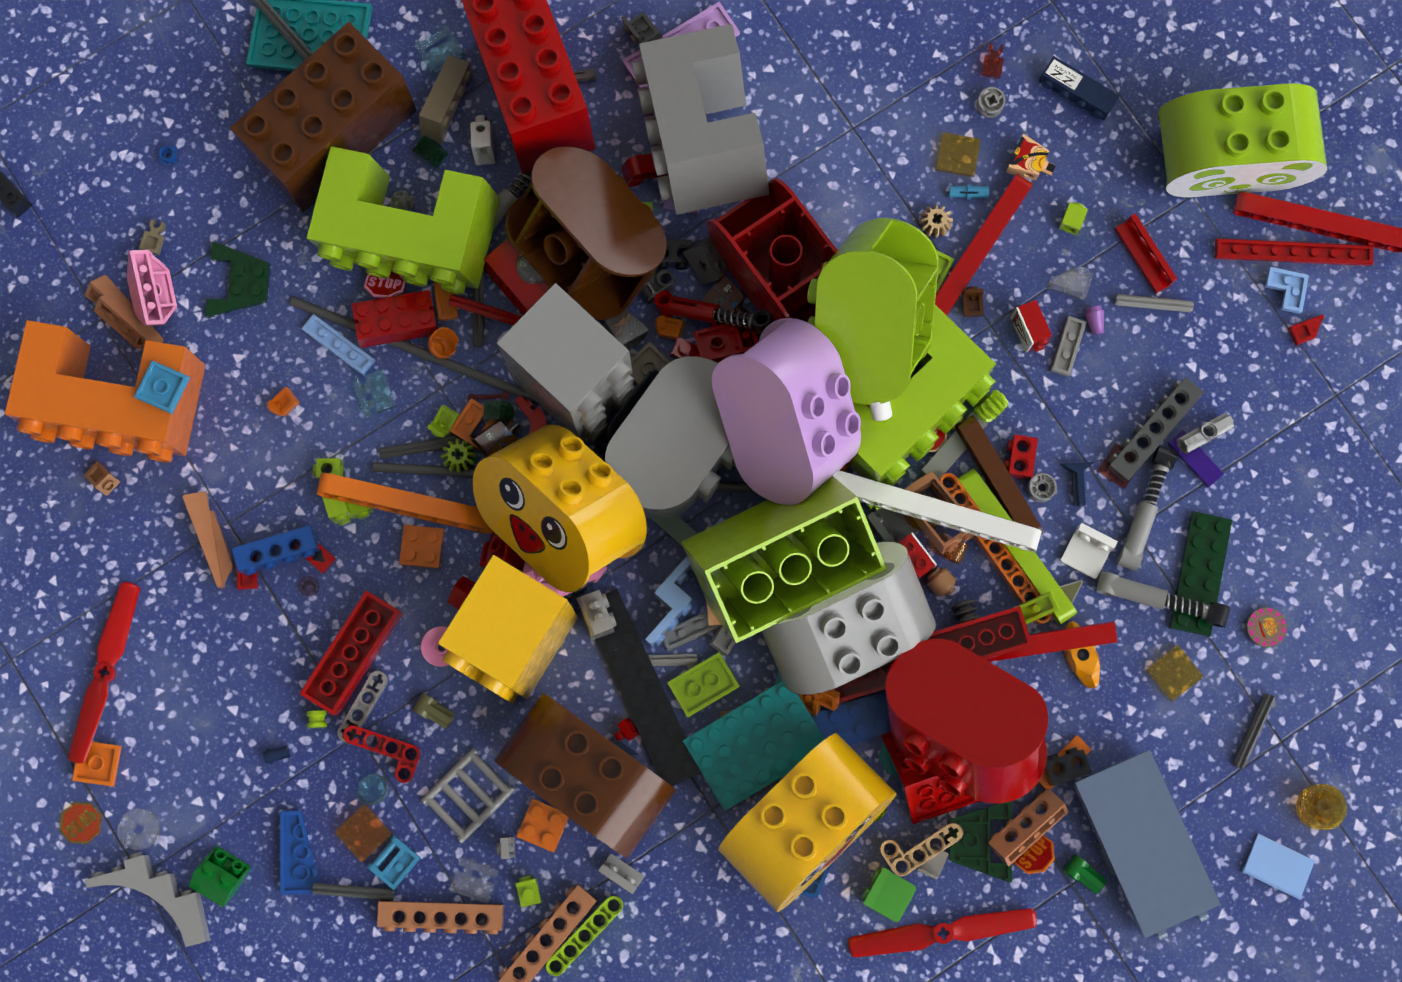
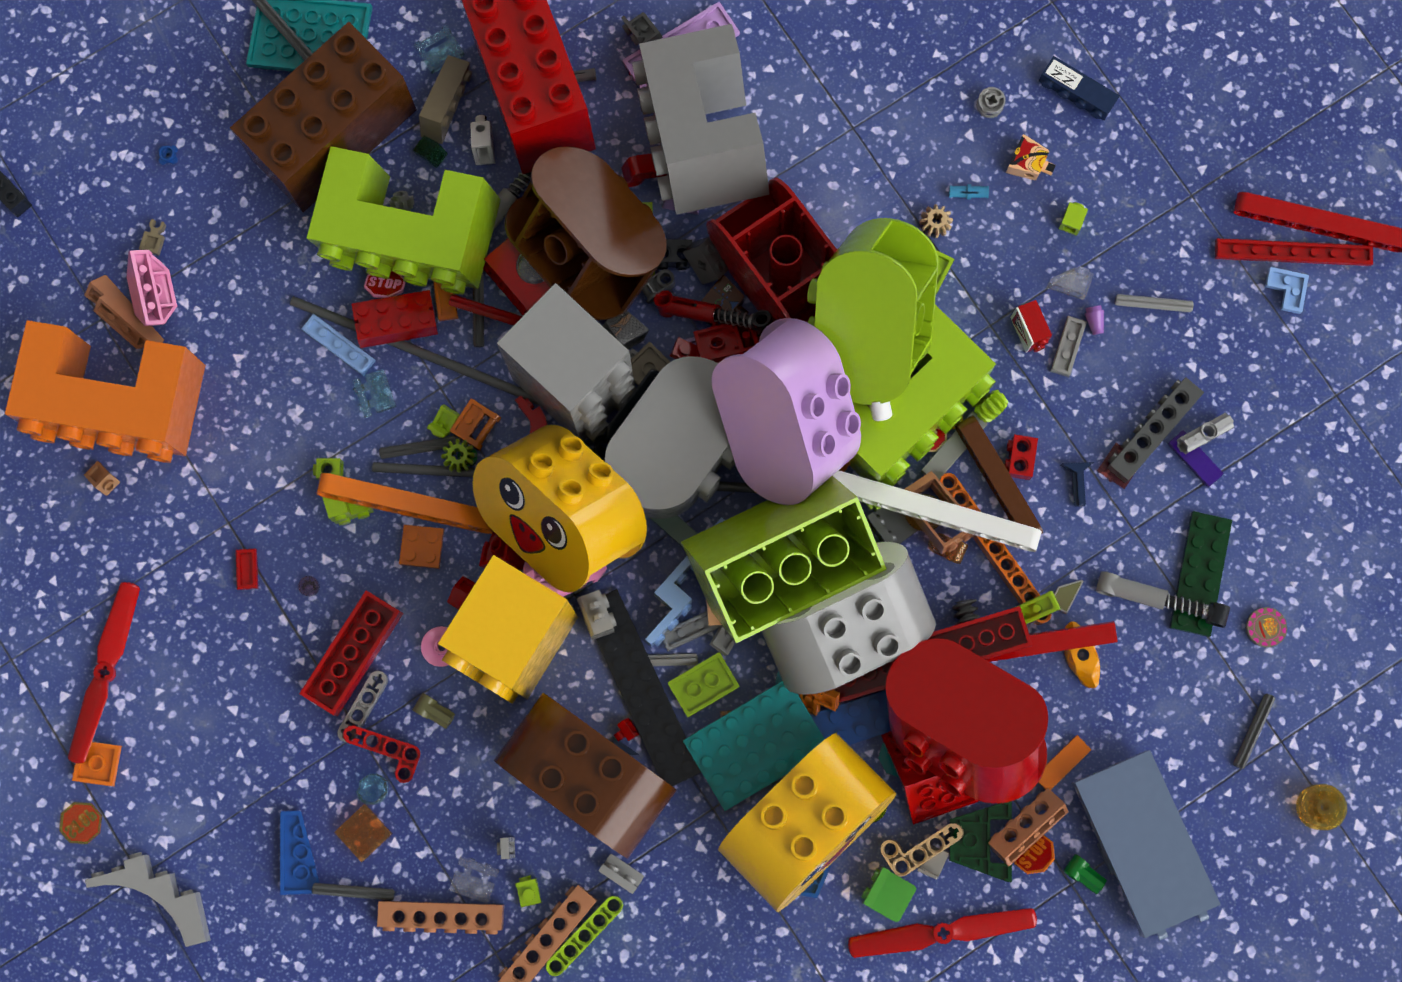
clear plate [117,809,160,850] -> none
dark azure plate [134,360,190,414] -> none
nougat wedge [182,491,234,589] -> none
green slope [189,846,251,908] -> none
dark green wing [206,242,270,318] -> none
blue brick [232,525,320,575] -> none
dark blue pin [263,745,290,764] -> none
orange plate [267,387,300,416] -> none
red tile [293,541,337,574] -> none
lime wheel [306,710,327,728] -> none
dark azure plate [367,834,421,890] -> none
light grey bar [420,747,515,843] -> none
orange hair [428,327,459,359] -> none
clear red hinge [468,391,509,400] -> none
reddish brown torso [470,419,520,457] -> none
clear green bracket [483,400,515,424] -> none
orange plate [516,799,569,853] -> none
orange plate [655,315,685,340] -> none
red piece [898,532,937,579] -> none
medium nougat head [926,567,956,597] -> none
red beam [935,174,1033,315] -> none
clear yellow tile [936,132,981,178] -> none
lime beam [958,468,1077,625] -> none
reddish brown bracket [962,286,984,317] -> none
clear red plate [981,43,1004,79] -> none
light grey wheel [1027,473,1057,503] -> none
black brick [1044,747,1092,786] -> none
white bracket [1060,523,1118,579] -> none
red fence [1114,213,1177,294] -> none
piece [1117,445,1178,571] -> none
clear yellow tile [1146,645,1204,702] -> none
lime brick [1157,83,1327,197] -> none
light blue piece [1242,834,1315,899] -> none
red tile [1288,314,1324,346] -> none

